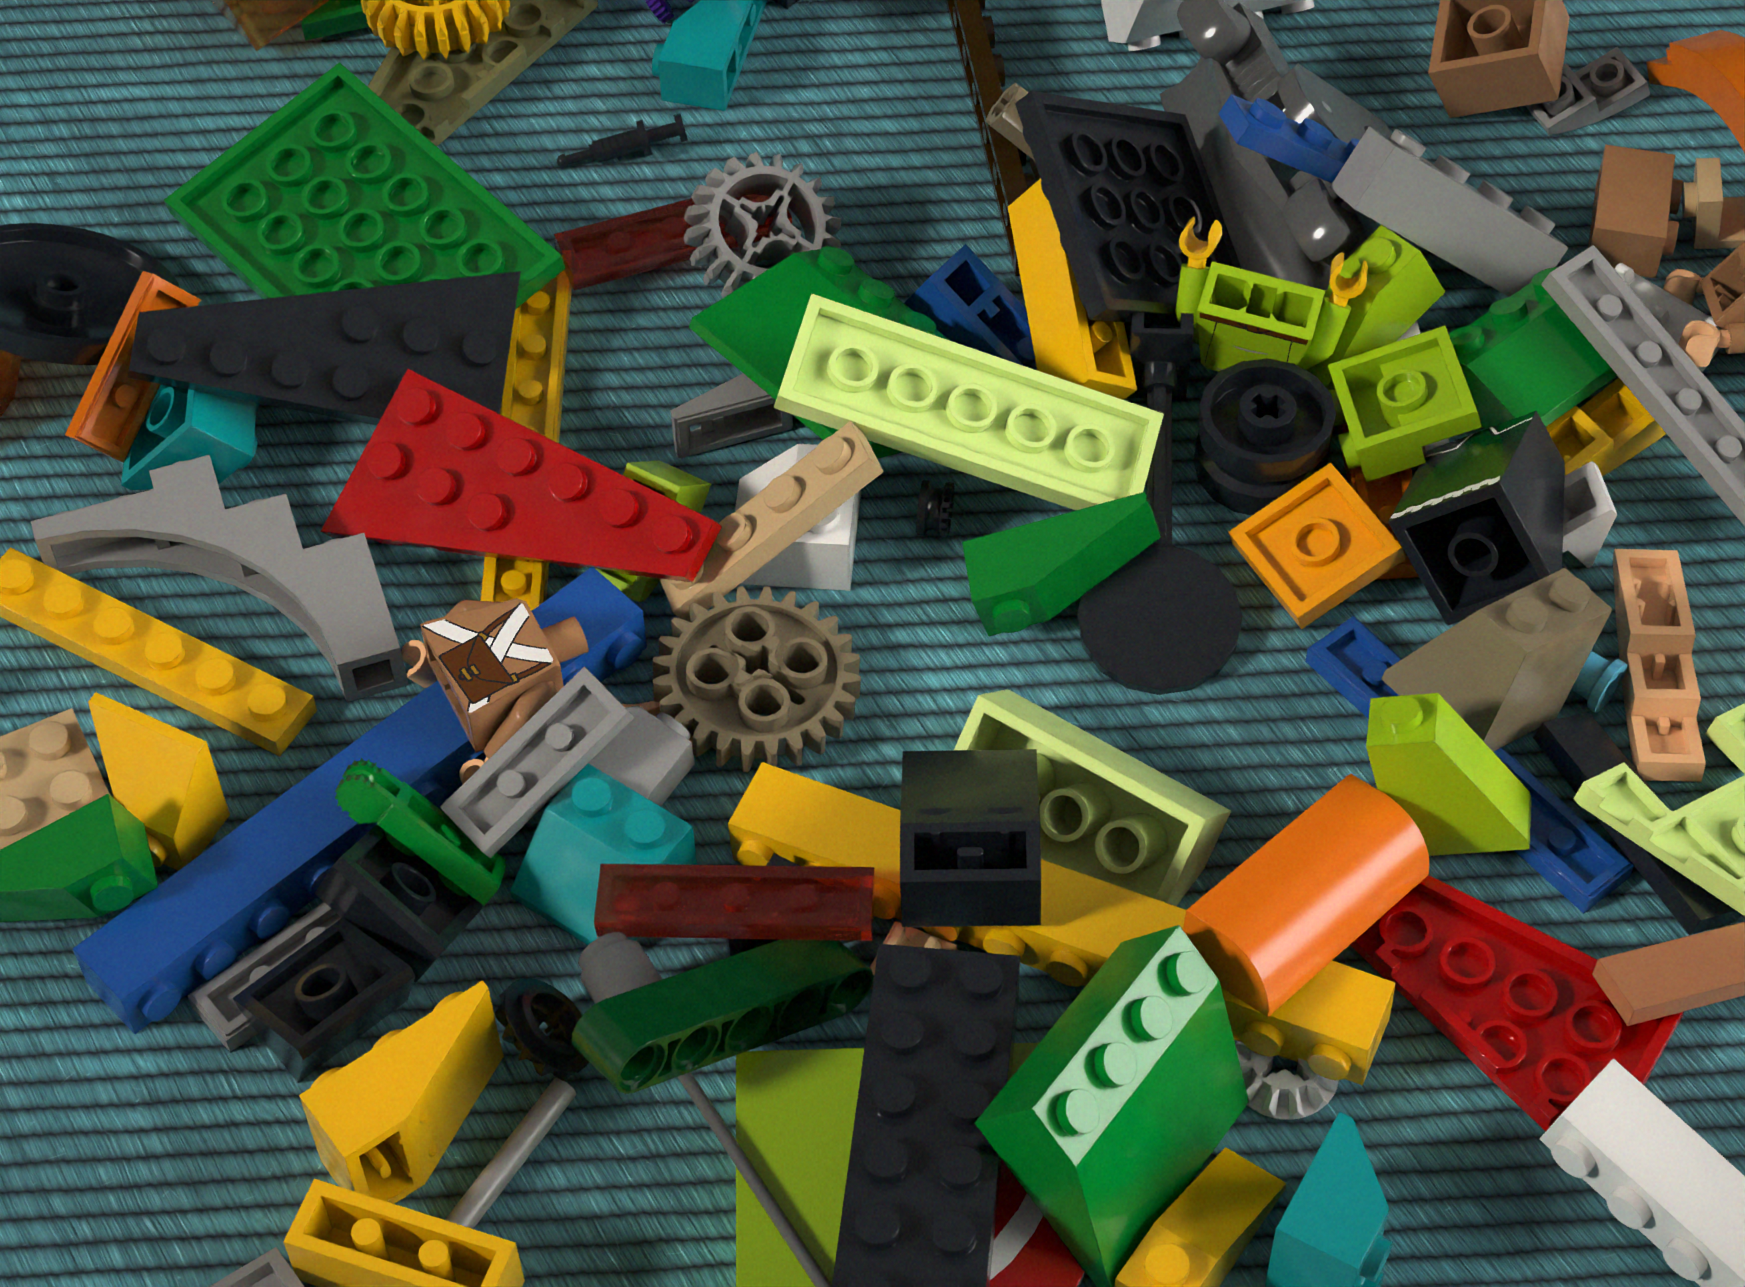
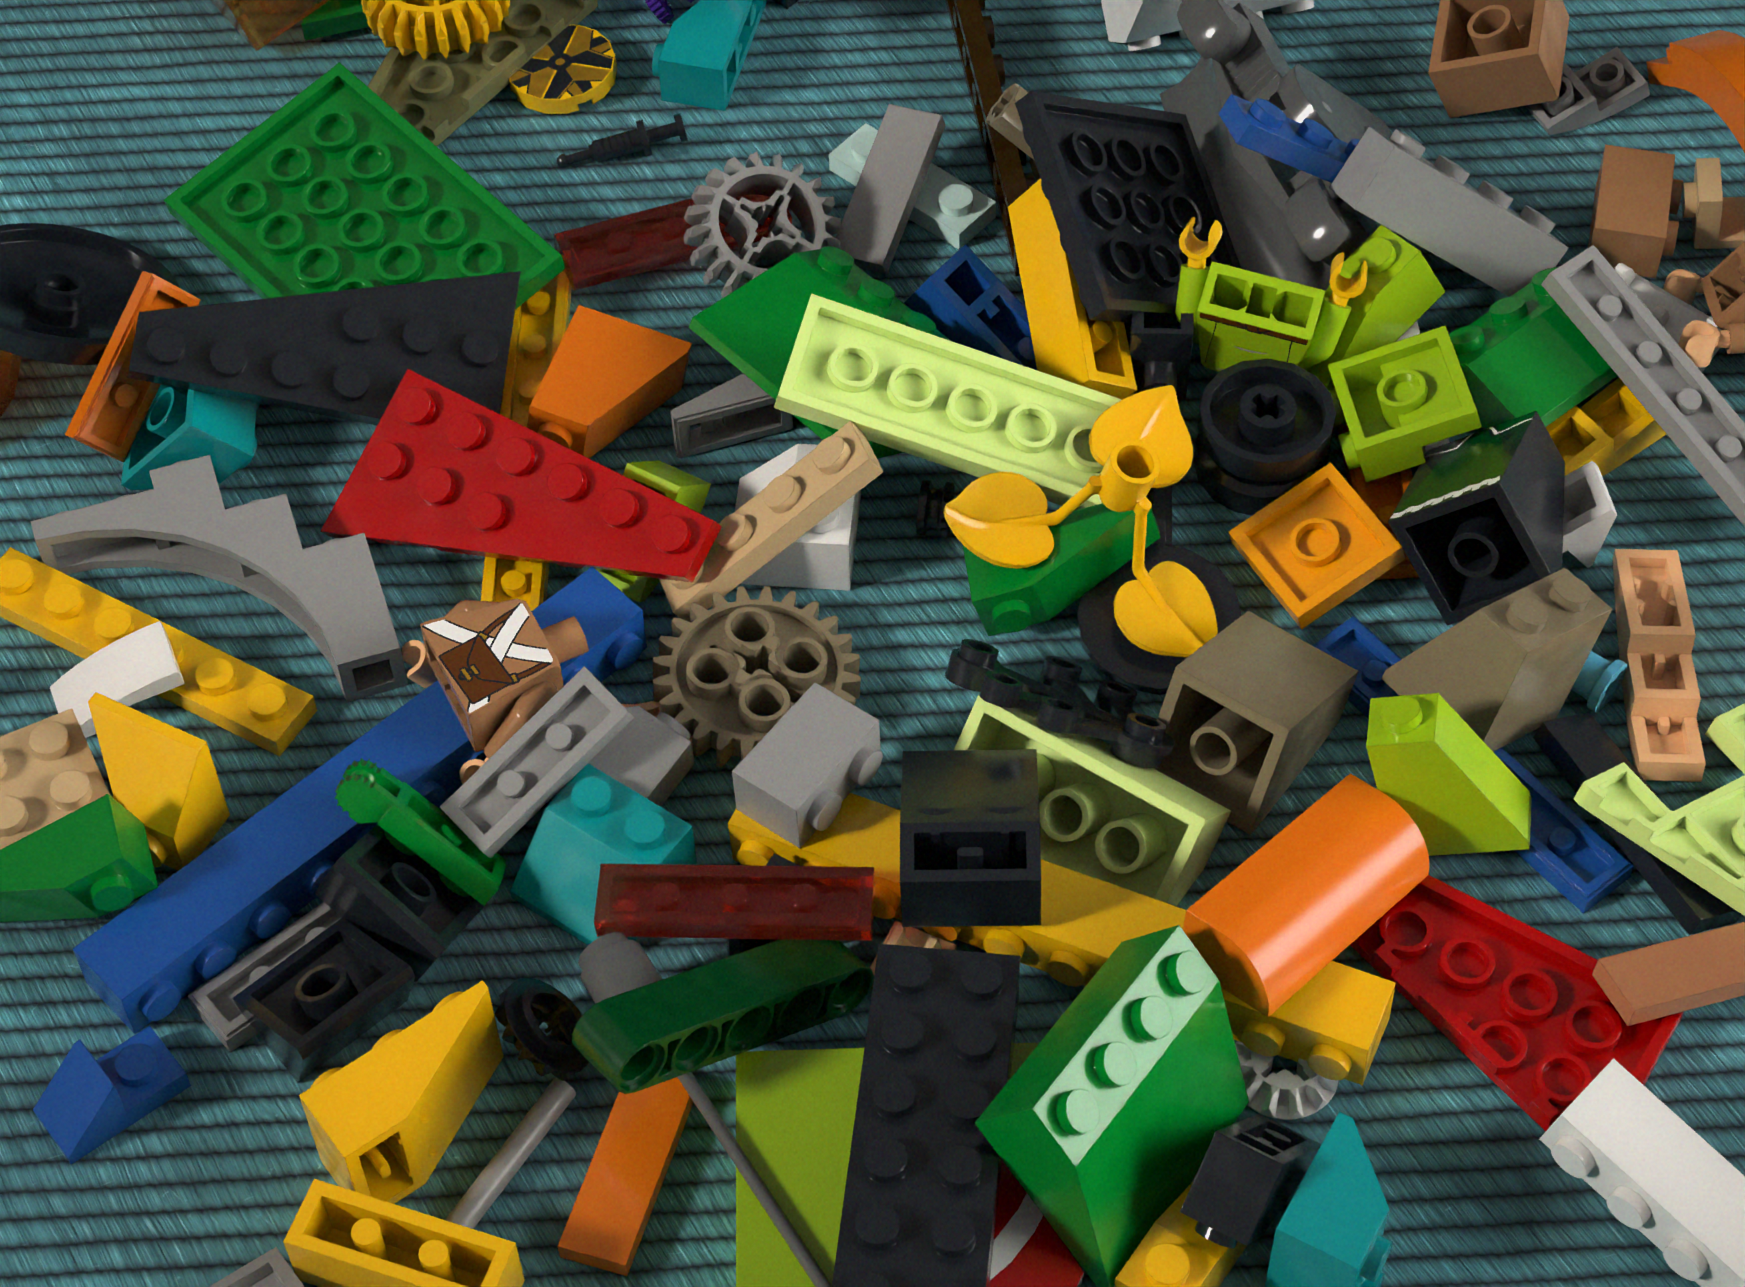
none -> blue slope [33,1025,191,1165]
none -> white slope [50,621,185,738]
none -> tile [509,25,617,114]
none -> orange slope [527,305,692,458]
none -> orange tile [557,1077,694,1276]
none -> light grey brick [732,682,883,848]
none -> light aqua plate [829,123,996,250]
none -> light grey tile [836,104,946,274]
none -> yellow plant [944,385,1218,657]
none -> black plant [945,639,1175,768]
none -> dark tan slope [1154,611,1359,835]
none -> black slope [1180,1114,1321,1249]

